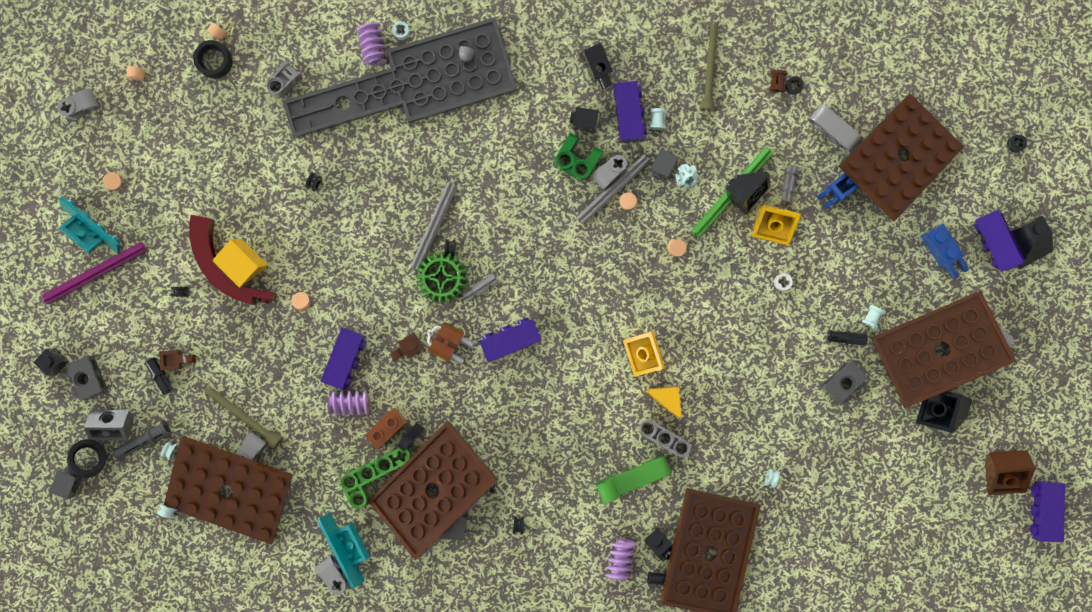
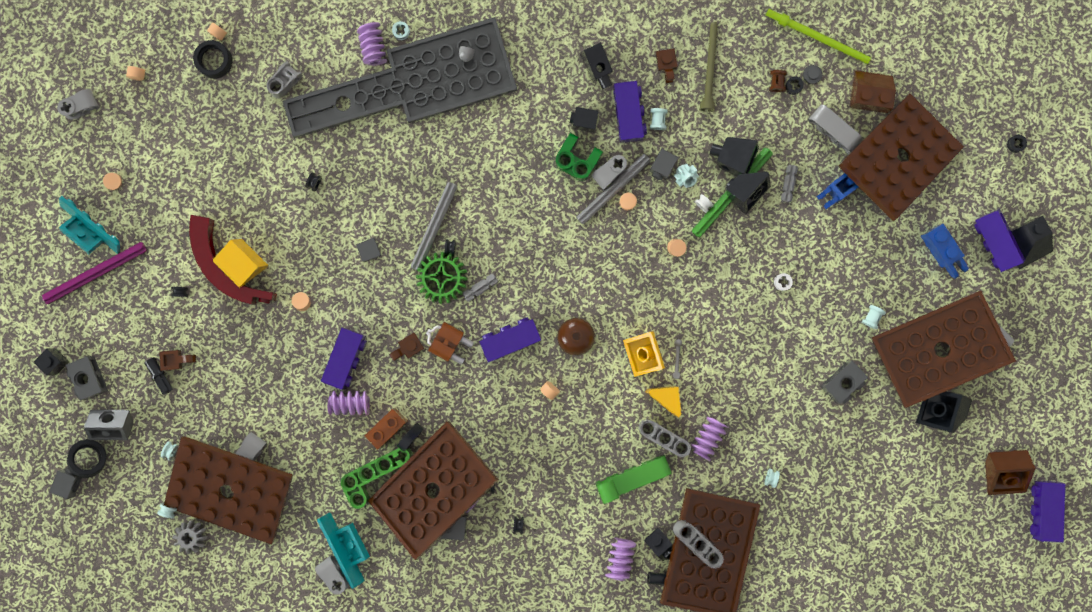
dark grey pin [113,421,172,460] -> none
olive piece [205,387,283,450] -> none
yellow slope [752,205,801,245] -> none
black axle [828,330,868,345] -> none
none -> light grey gear [172,520,208,554]
none -> dark grey tile [356,238,381,262]
none -> light nougat piece [540,381,560,400]
none -> reddish brown cylinder [557,318,595,356]
none -> reddish brown plate [655,48,678,84]
none -> light grey hinge [673,339,682,379]
none -> light grey beam [673,520,723,568]
none -> lavender piece [691,417,729,461]
none -> white bush [694,194,713,213]
none -> black torso [710,137,759,177]
none -> lime bar [765,9,871,64]
none -> dark grey plate [803,65,822,84]
none -> reddish brown slope [849,70,896,113]

